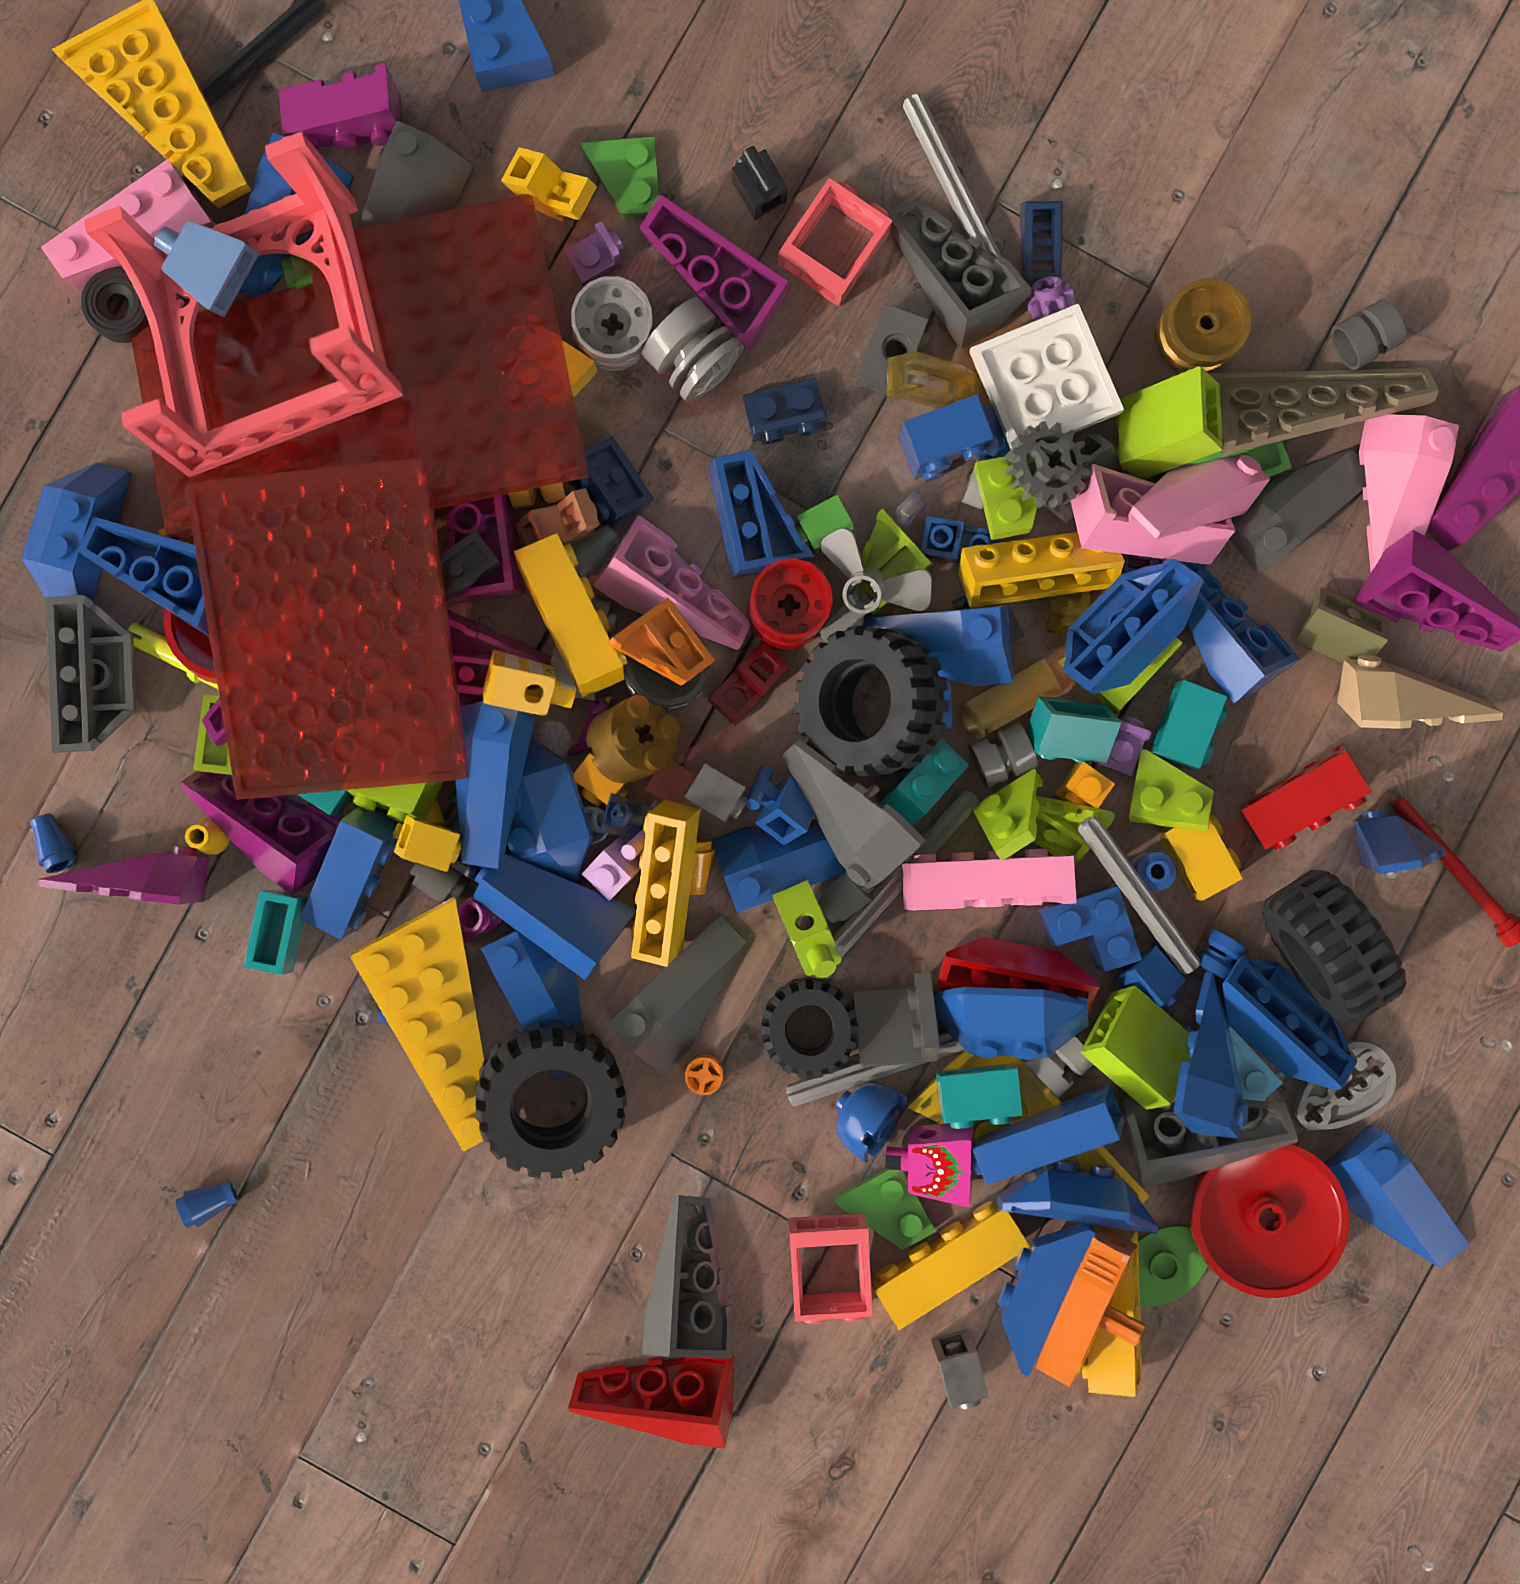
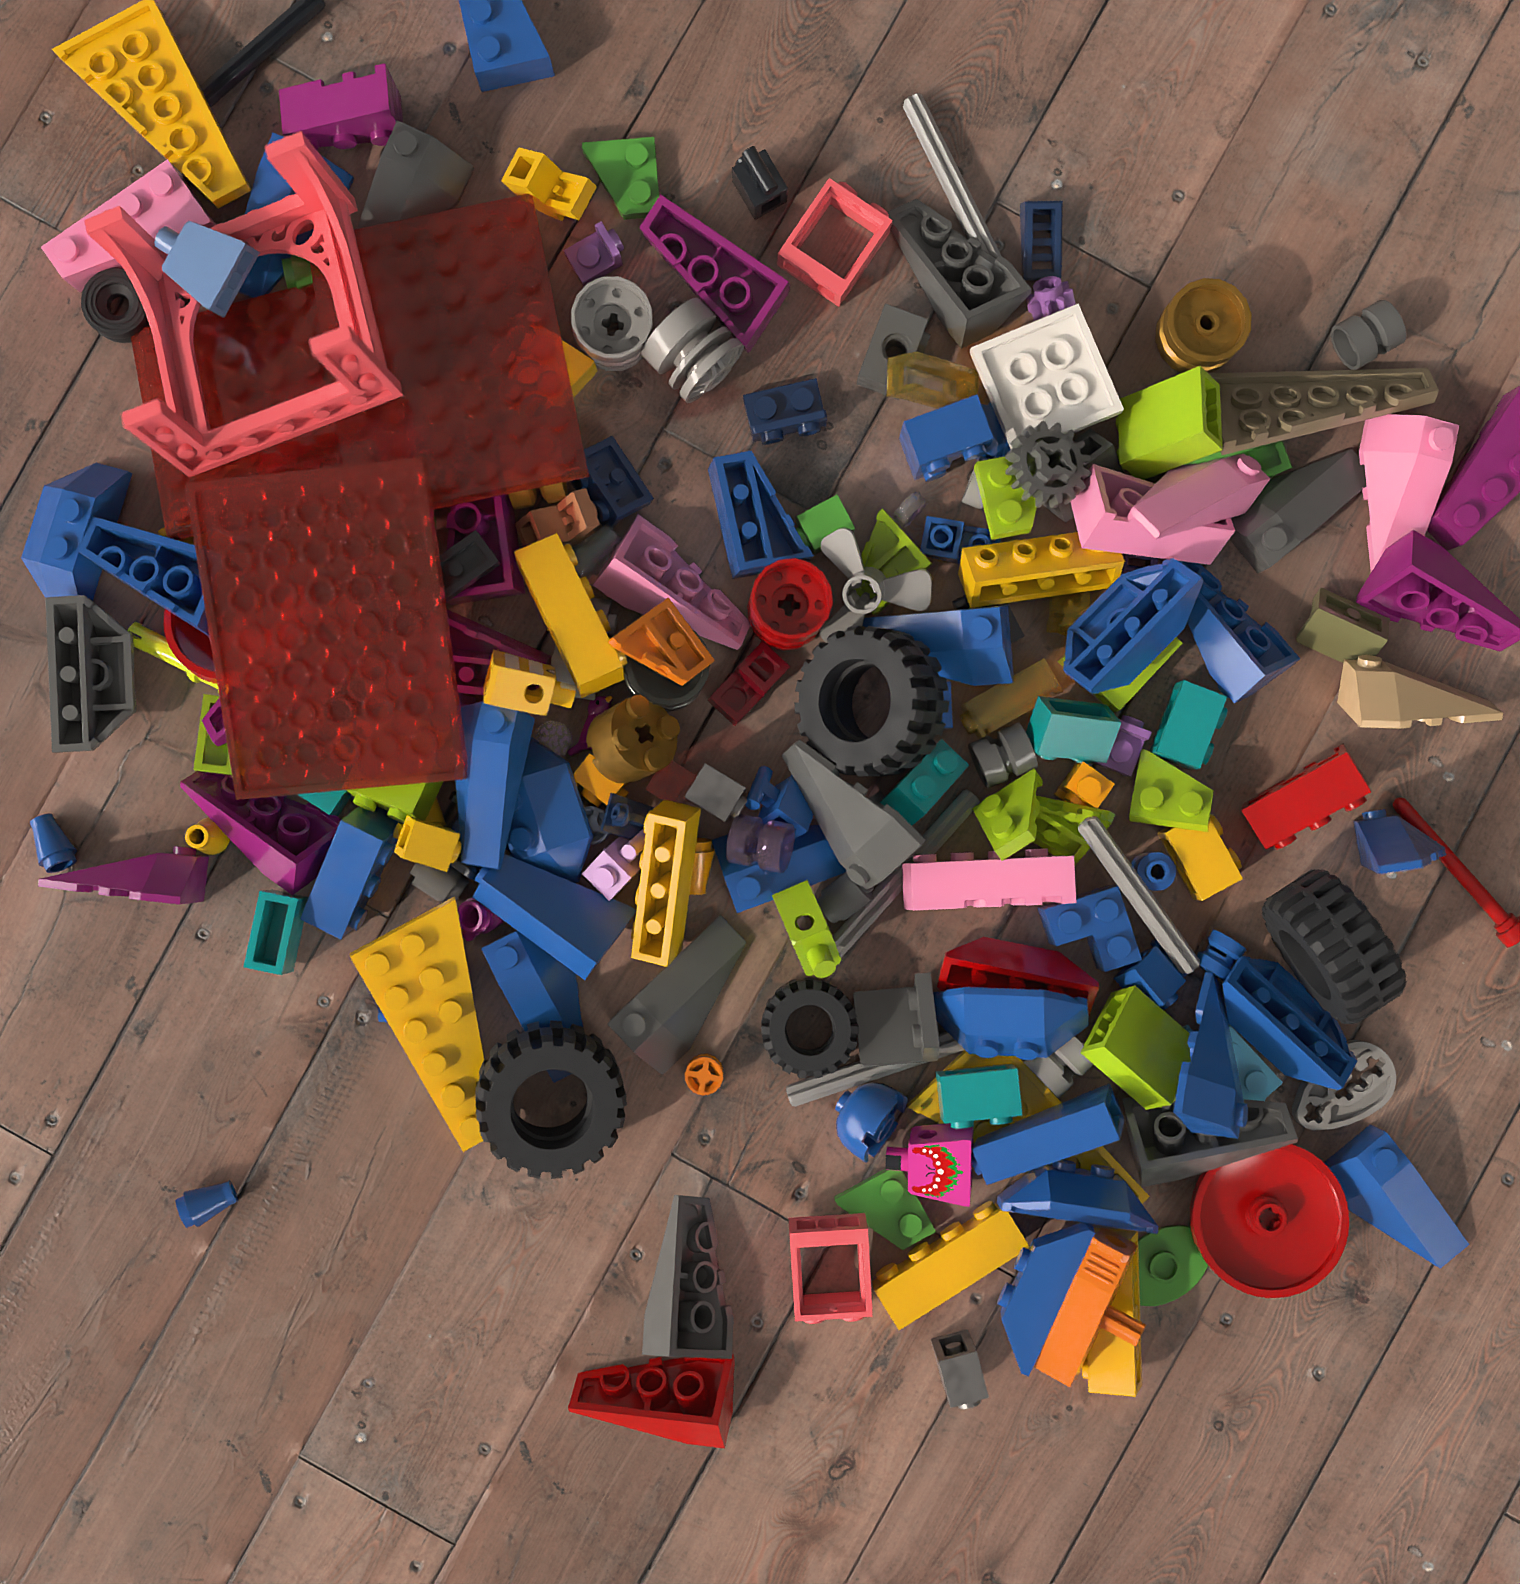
none -> clear purple wheel [727,814,795,873]

